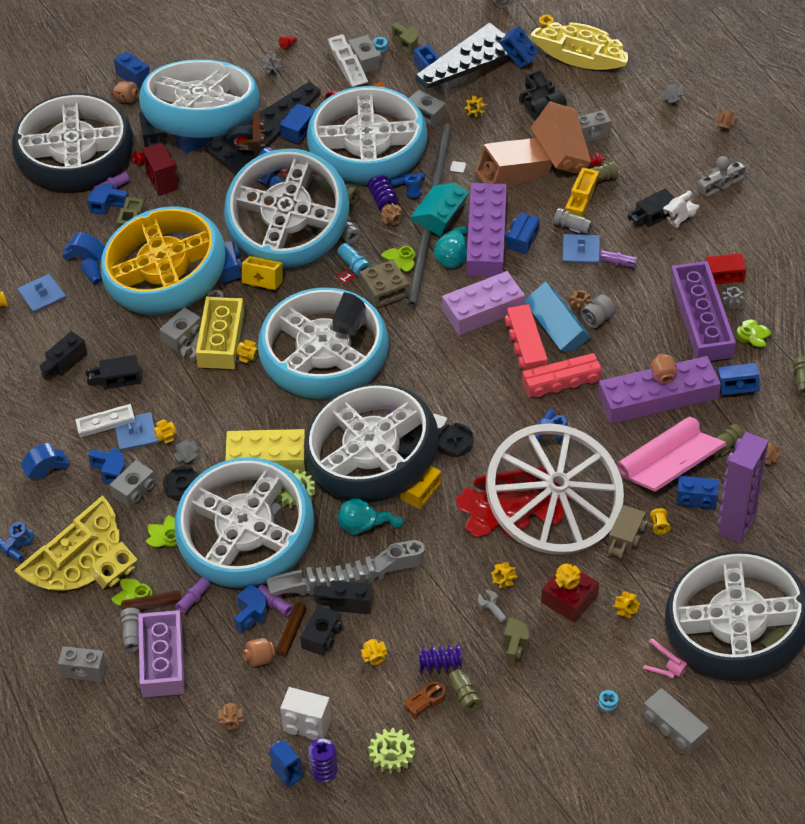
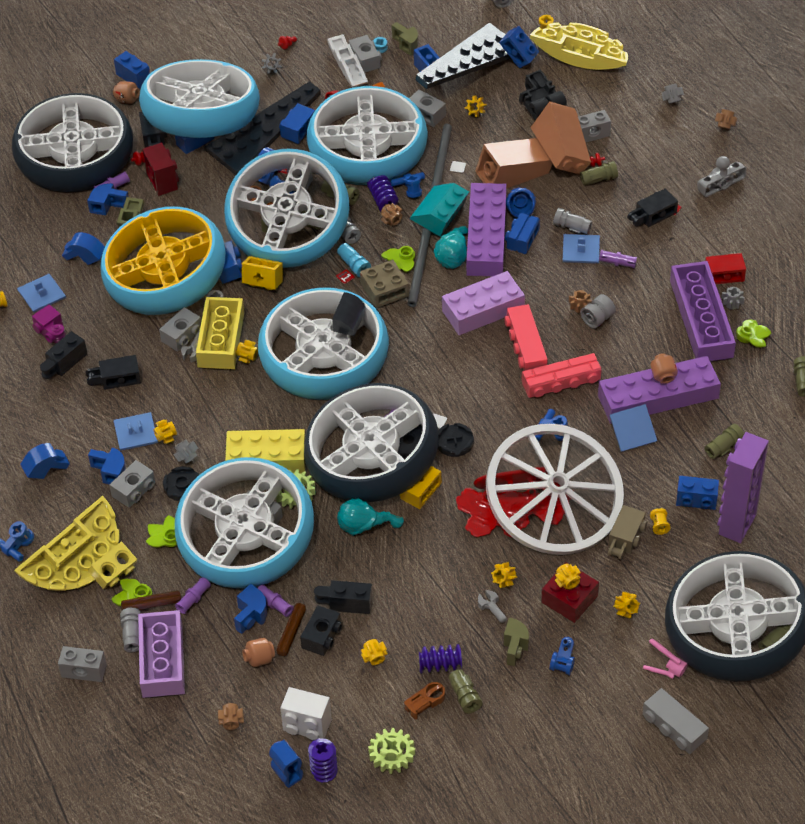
white tile [75,404,136,438] -> none
blue cone [81,258,103,285] -> none
plate [227,113,266,158] -> none
light grey piece [266,540,425,597] -> none
dark azure brick [525,281,591,352] -> none
yellow slope [565,167,599,217] -> none
medium azure bush [598,690,618,711] -> none
bright pink door [616,417,726,492] -> none
white animal [663,191,699,228] -> none
blue brick [718,363,760,395] -> none
medium nougat gear [765,442,782,465] -> none
none -> magenta brick [32,304,66,343]
none -> blue hair [506,187,536,218]
none -> blue piece [549,637,575,675]
none -> medium blue piece [609,404,657,452]

